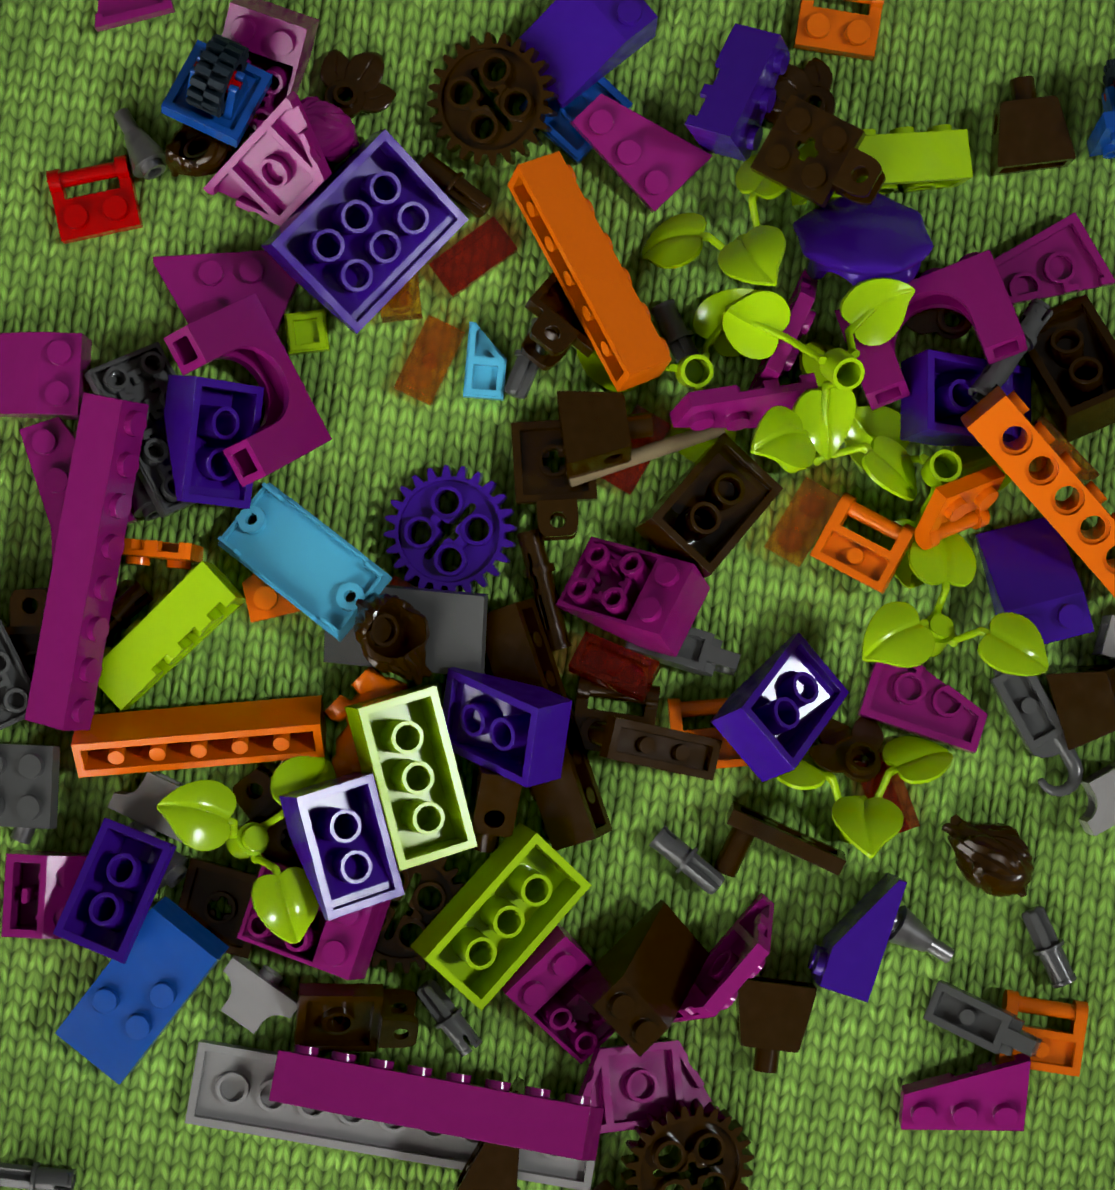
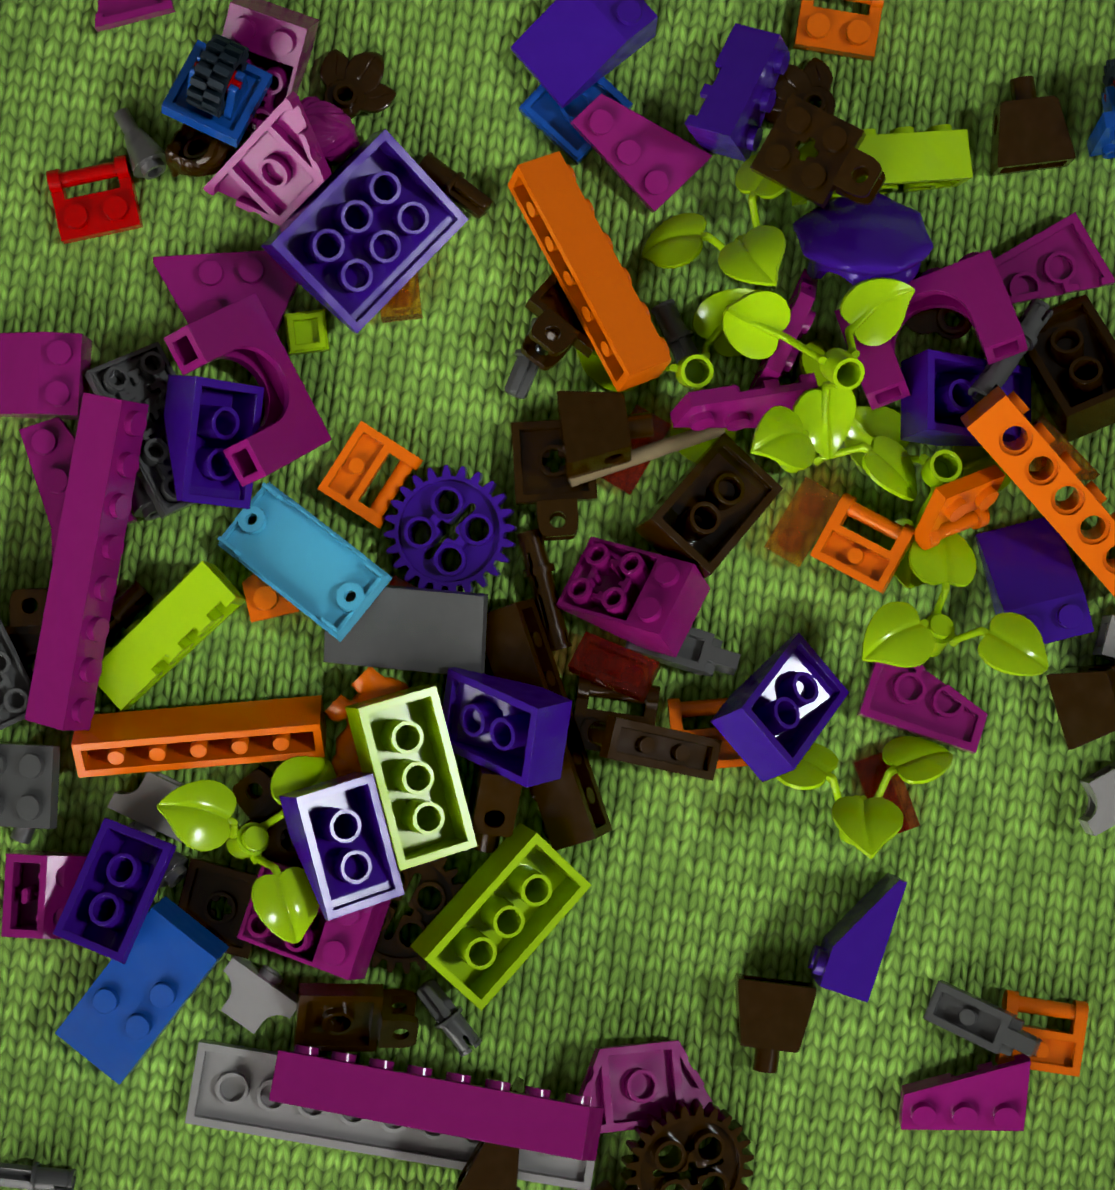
orange wing [122,538,204,570] -> none
dark brown hair [354,593,432,686] -> none
clear orange plate [394,315,466,407] -> none
dark brown gear [427,32,559,168] -> none
clear red tile [429,216,518,298] -> none
medium azure tile [463,321,507,401] -> none
magenta slope [501,923,614,1064] -> none
dark brown slope [572,900,709,1057] -> none
dark grey axle [649,825,725,895] -> none
magenta wing [672,893,774,1023] -> none
dark brown piece [713,801,846,877] -> none
dark brown plate [808,716,884,782] -> none
flat silver cone [888,905,954,963] -> none
dark brown hair [942,814,1034,897] -> none
dark grey plate [989,669,1084,797] -> none
dark grey axle [1022,906,1077,988] -> none
none -> orange plate [317,421,423,529]

